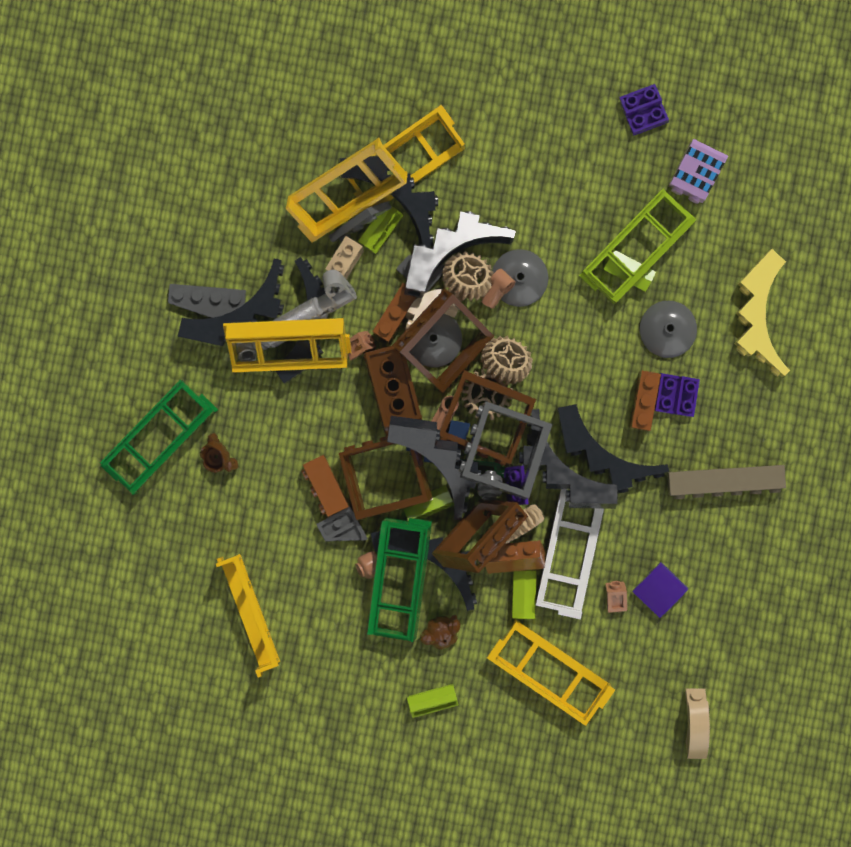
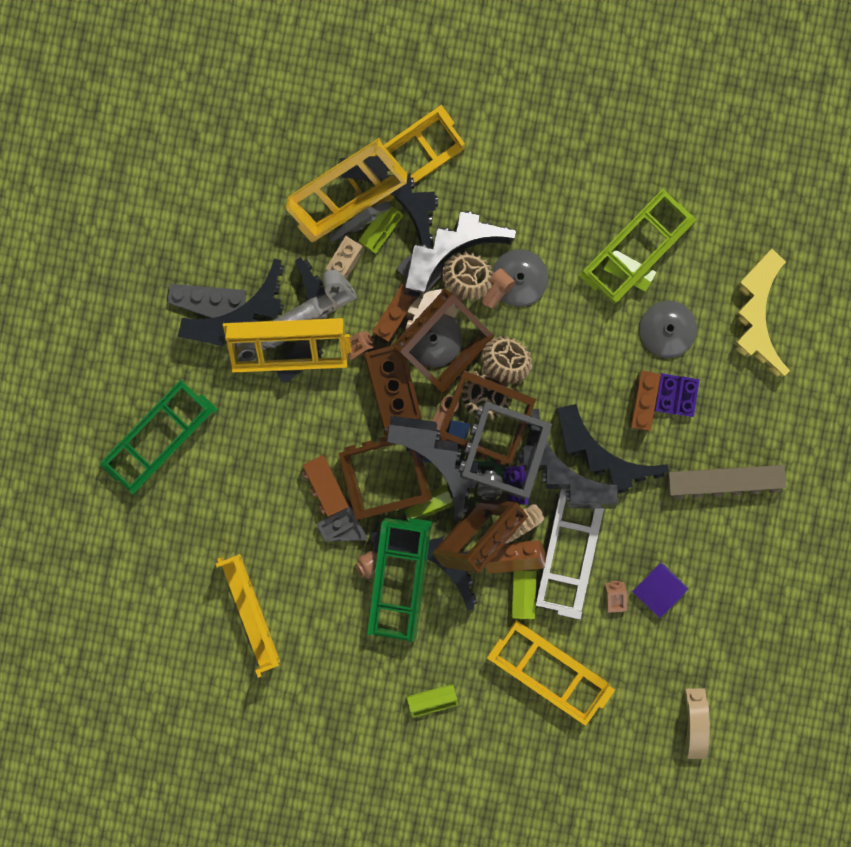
reddish brown hair [200,433,239,473] -> none
reddish brown hair [419,615,460,650] -> none
dark purple slope [619,84,669,136] -> none
lavender slope [668,139,728,204] -> none

